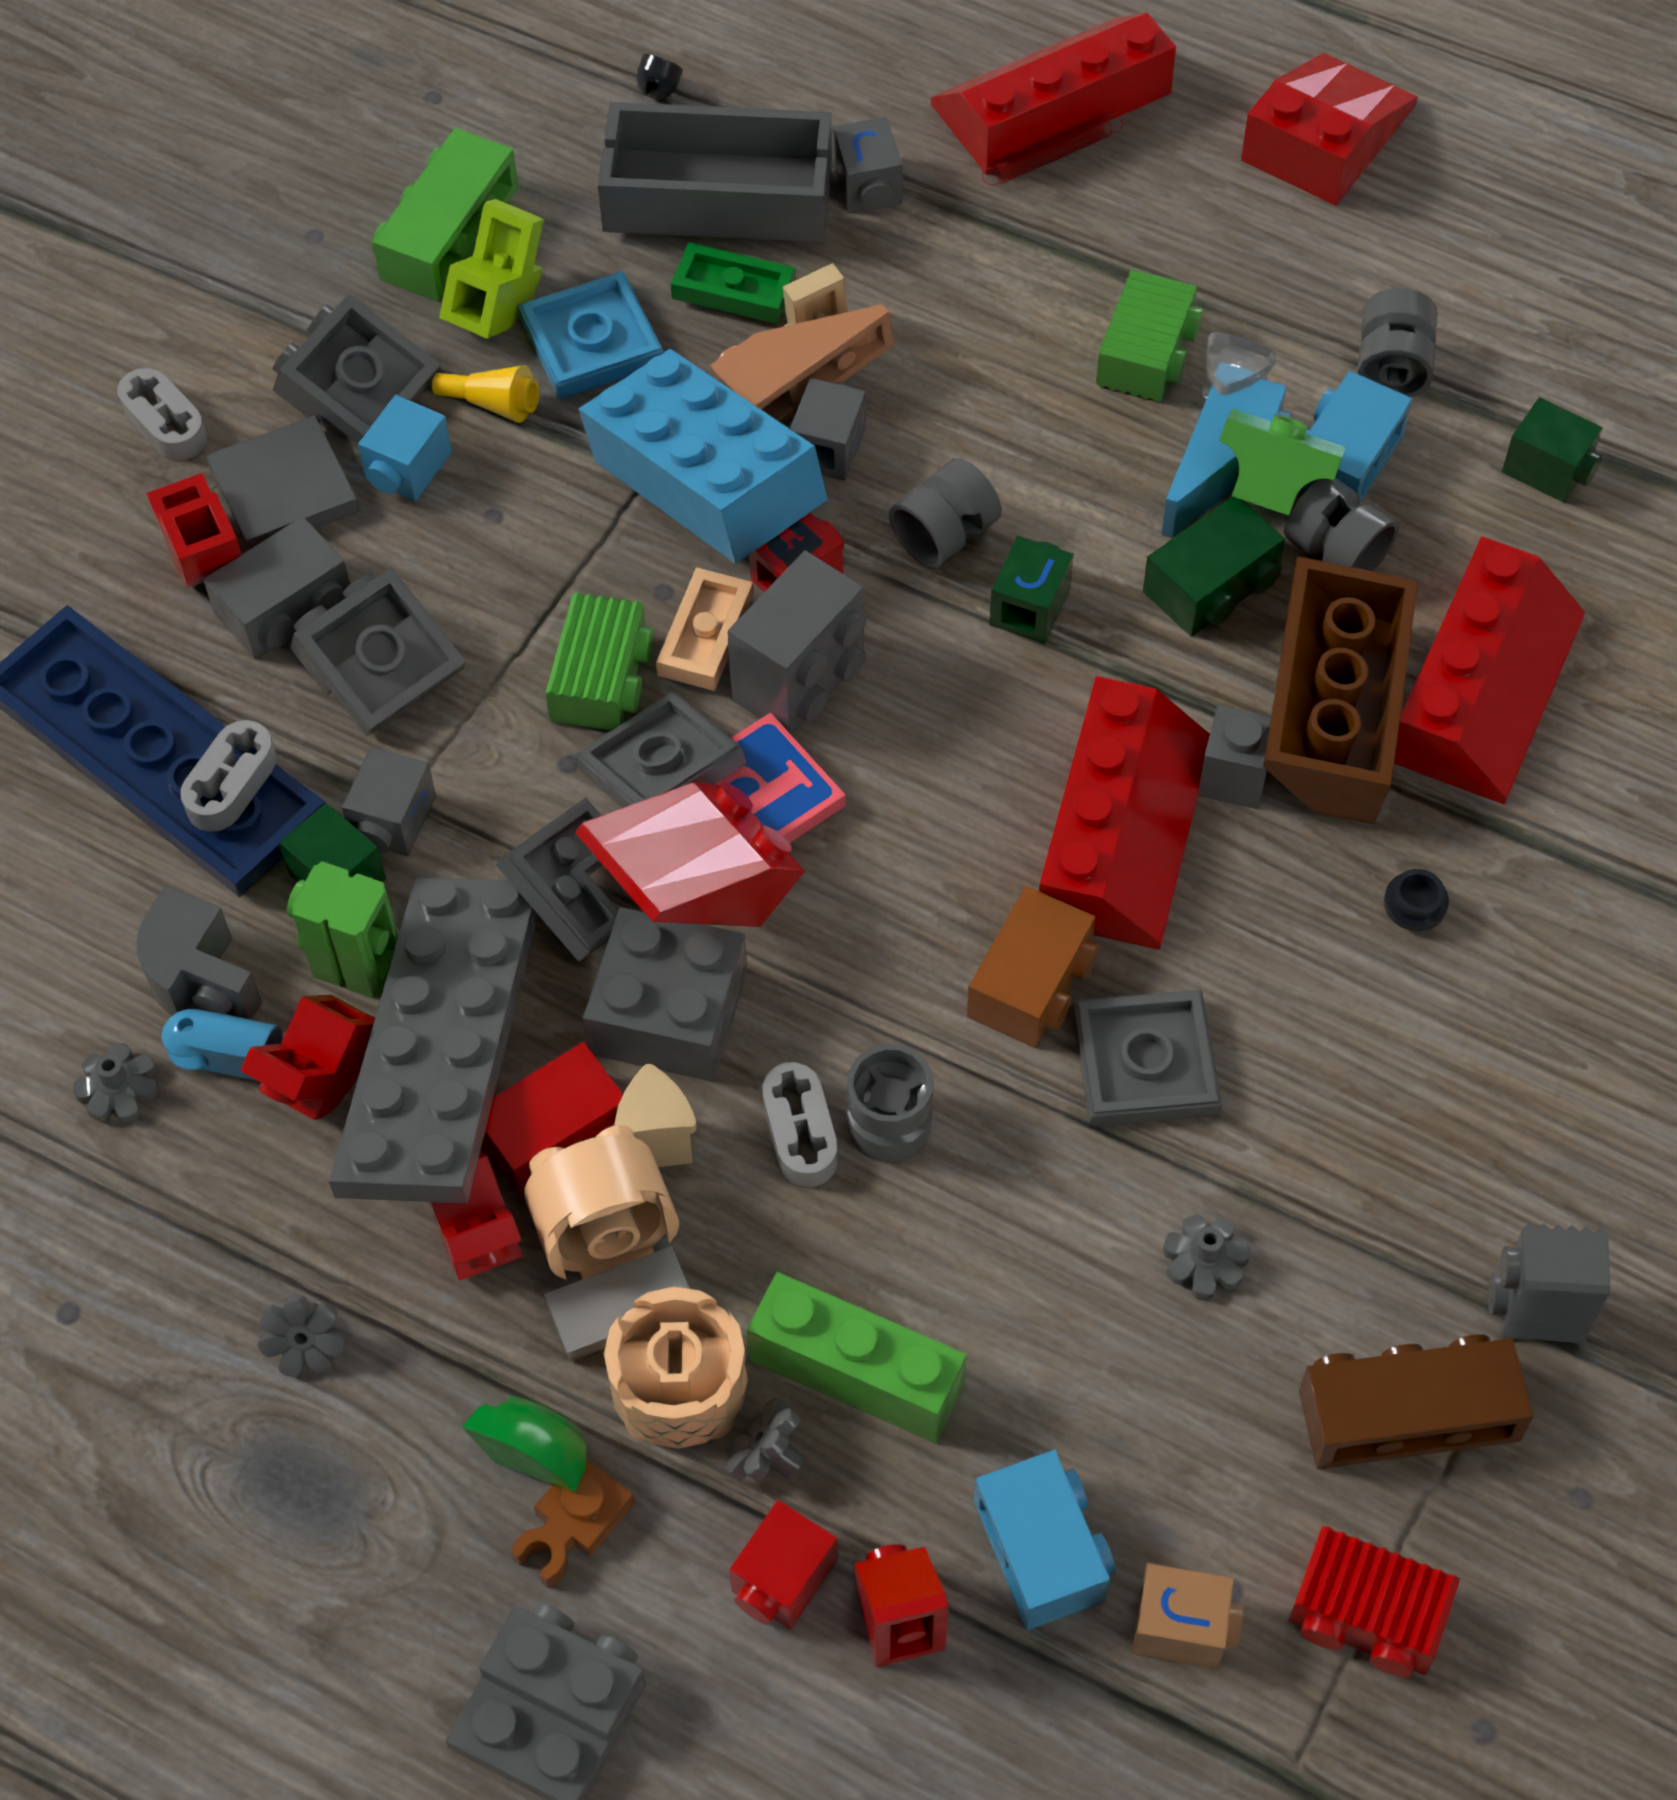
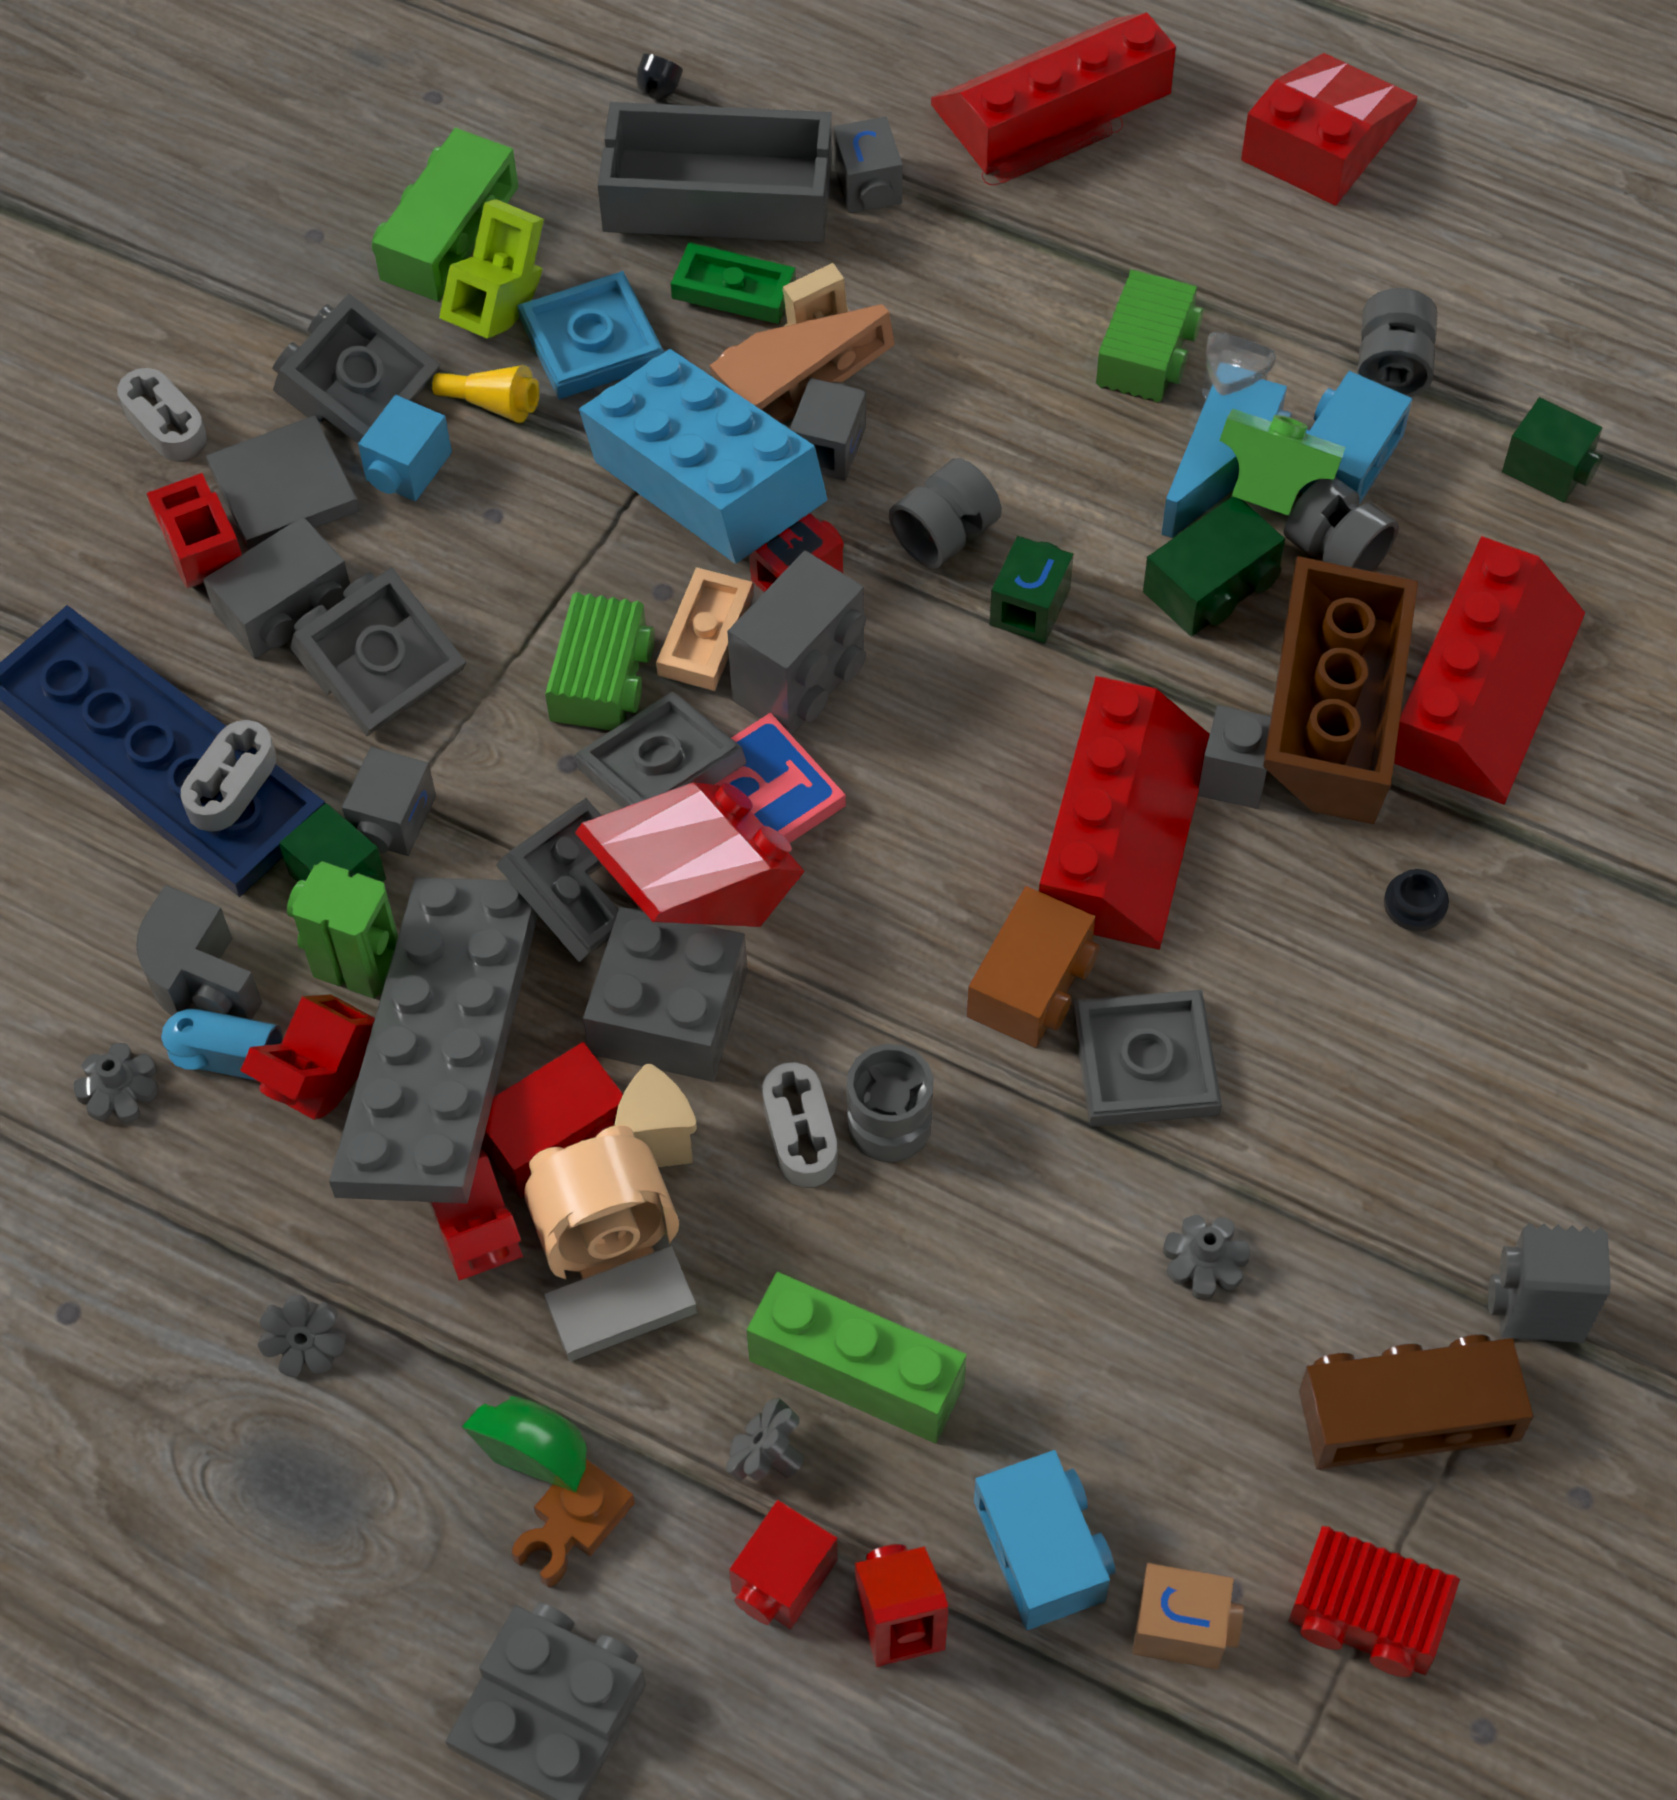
light nougat brick [604,1287,748,1449] -> none

